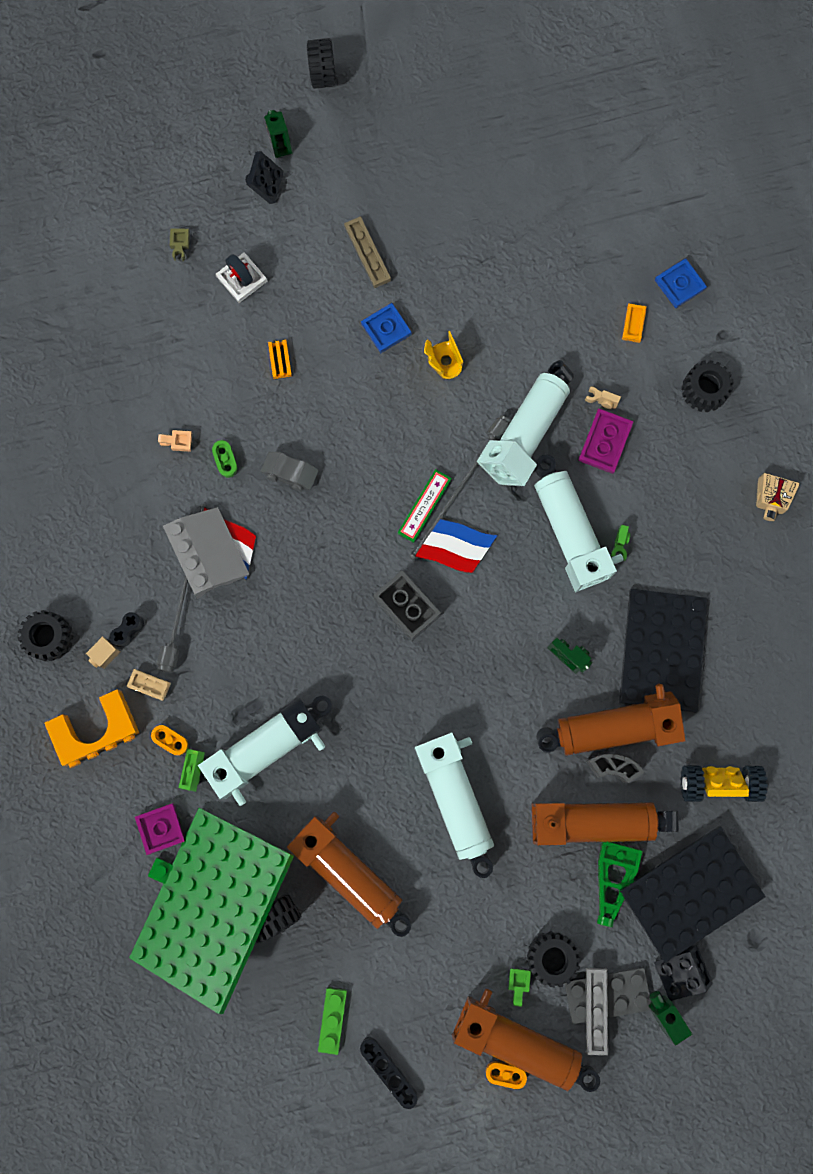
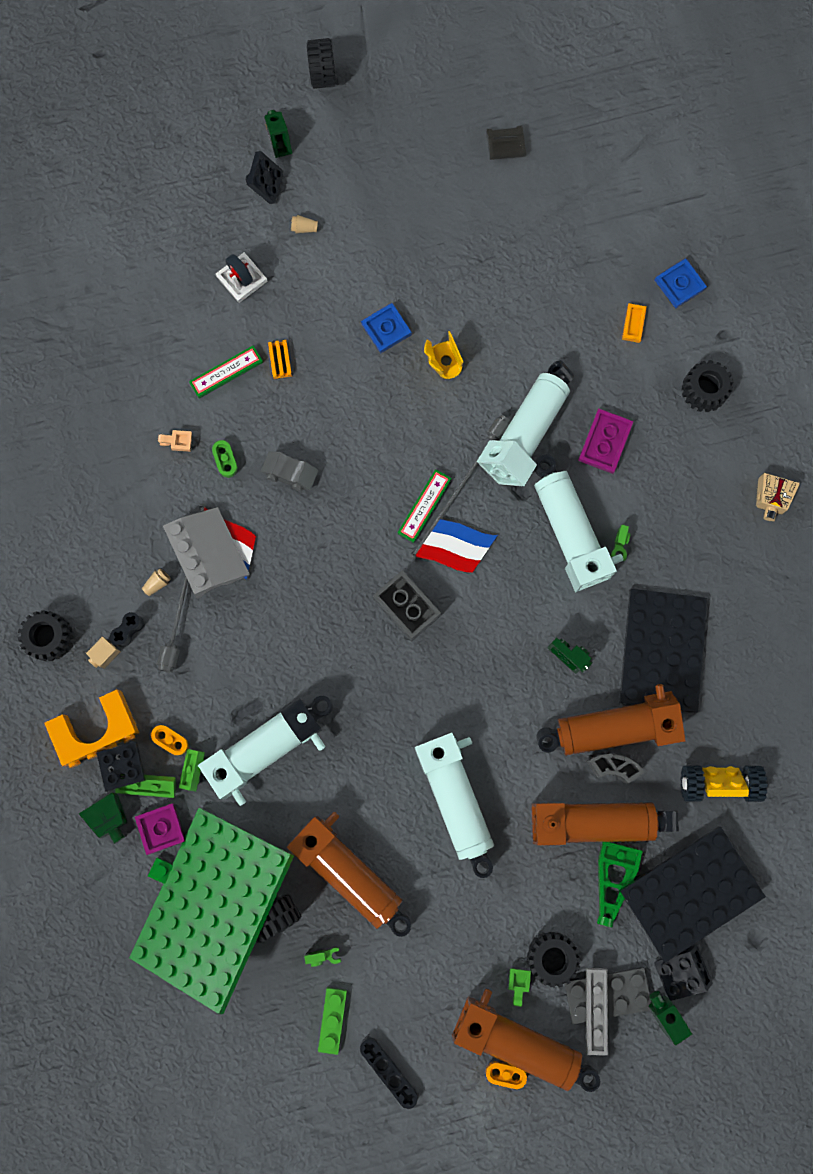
tan plate [127,669,171,701] -> none
olive plate [170,229,190,261] -> none
dark tan plate [344,216,391,288] -> none
tan plate [585,387,621,409] -> none
none -> dark green torso [79,793,127,844]
none -> black plate [96,742,146,791]
none -> bright green plate [115,774,176,798]
none -> tan cone [142,568,171,596]
none -> tile [189,346,263,399]
none -> tan cone [291,215,318,233]
none -> bright green plate [304,947,341,967]
none -> clear smoke plate [486,125,526,160]

